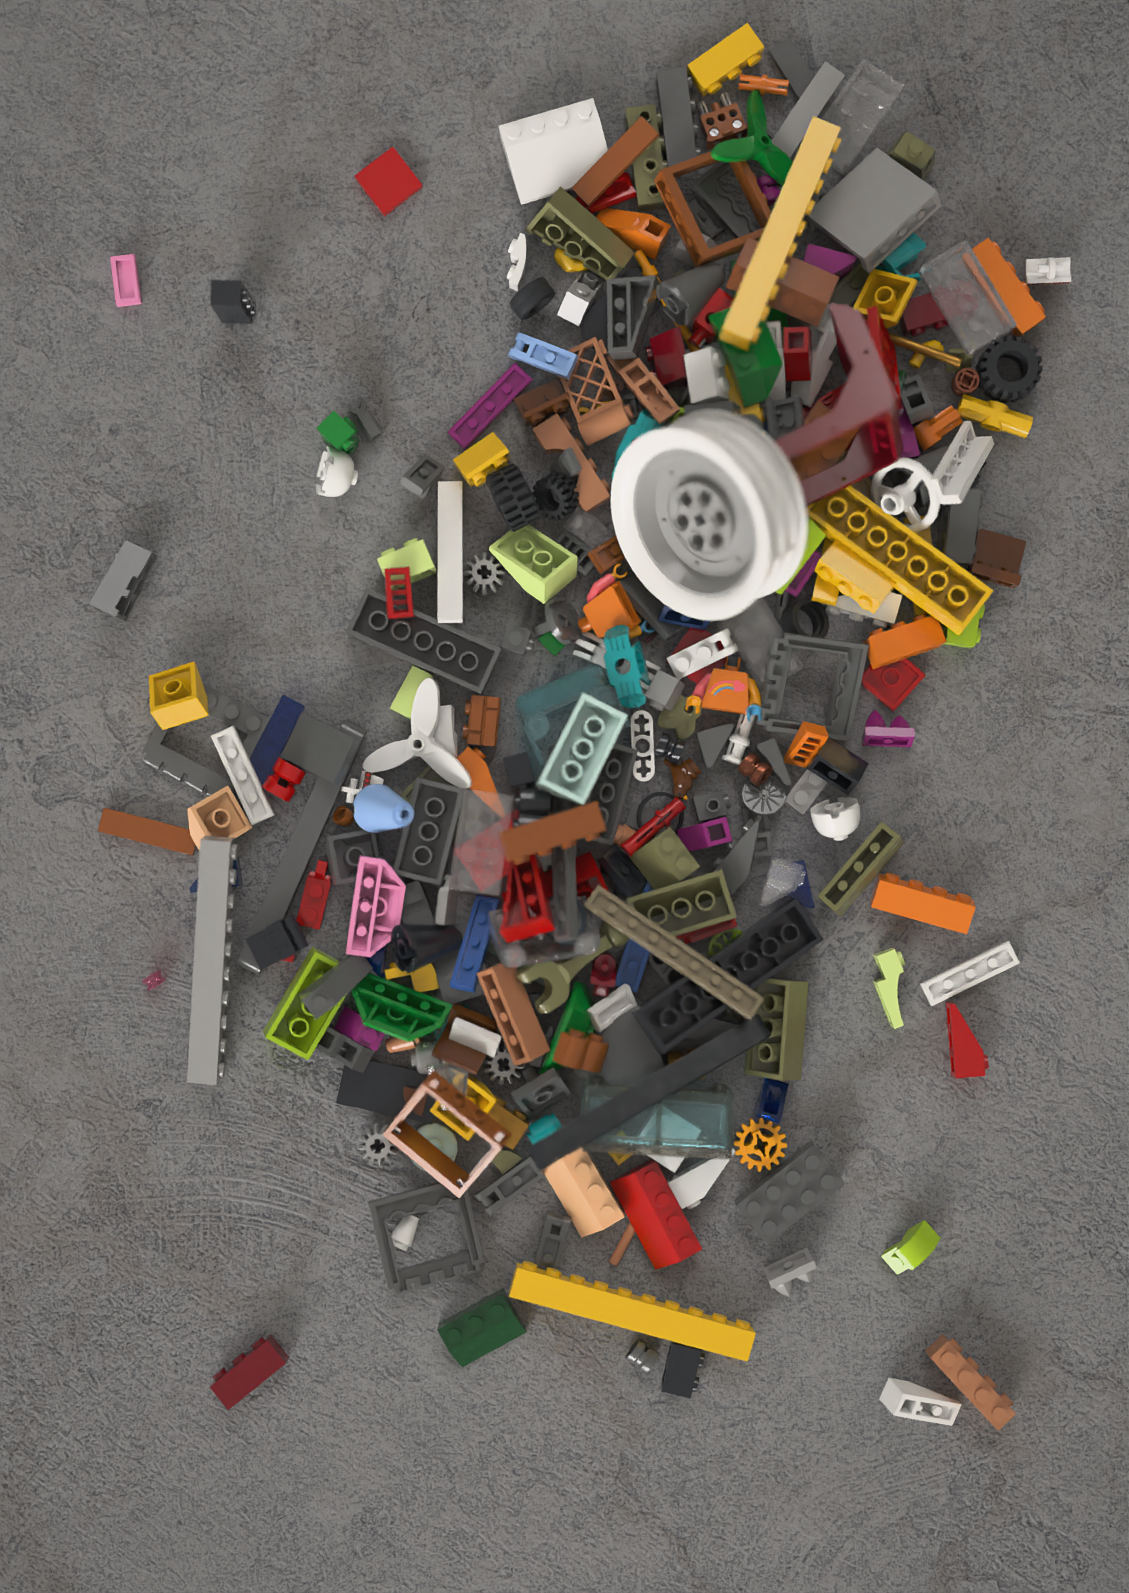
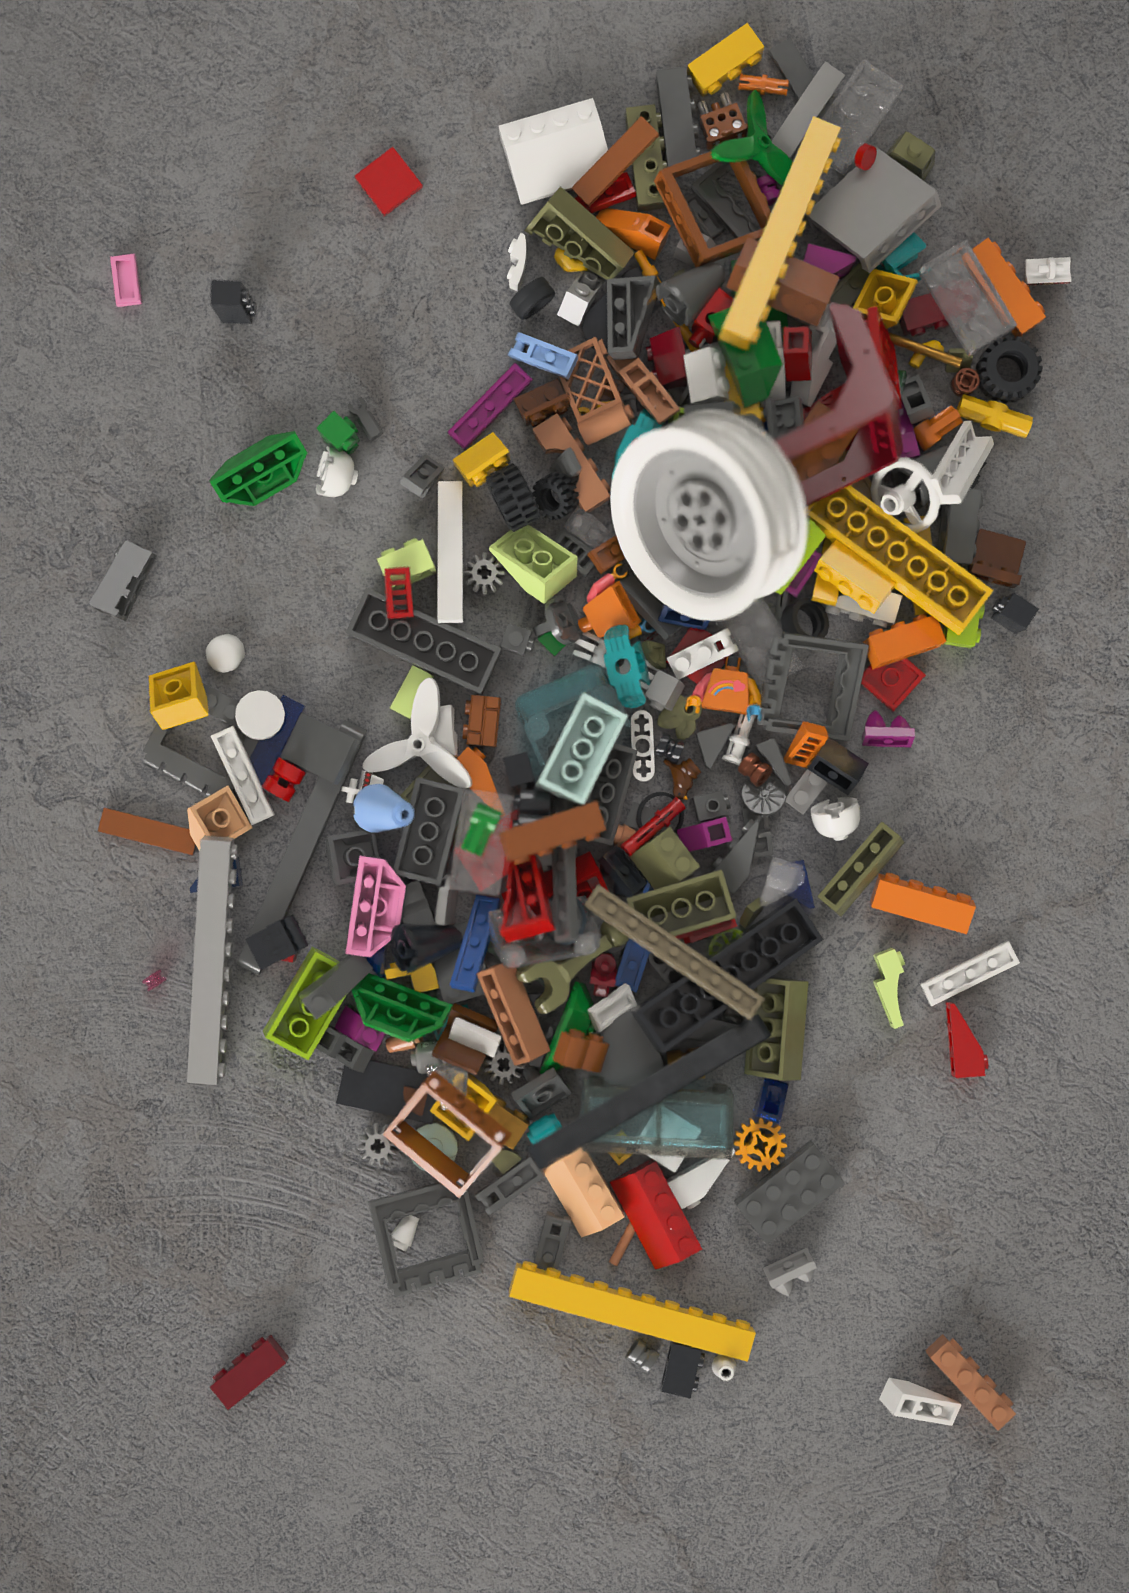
red hinge [296,860,332,930] -> none
dark orange hinge [332,805,354,827] -> none
dark green slope [437,1288,527,1367] -> none
lime brick [881,1220,941,1275] -> none
none -> white hair [205,634,245,673]
none -> green wedge [209,431,307,506]
none -> white tile [235,690,285,740]
none -> green piece [461,802,502,857]
none -> olive tile [642,641,666,670]
none -> white cone [712,1354,736,1381]
none -> olive tile [739,897,767,928]
none -> red tile [854,143,877,171]
none -> black brick [991,592,1039,634]

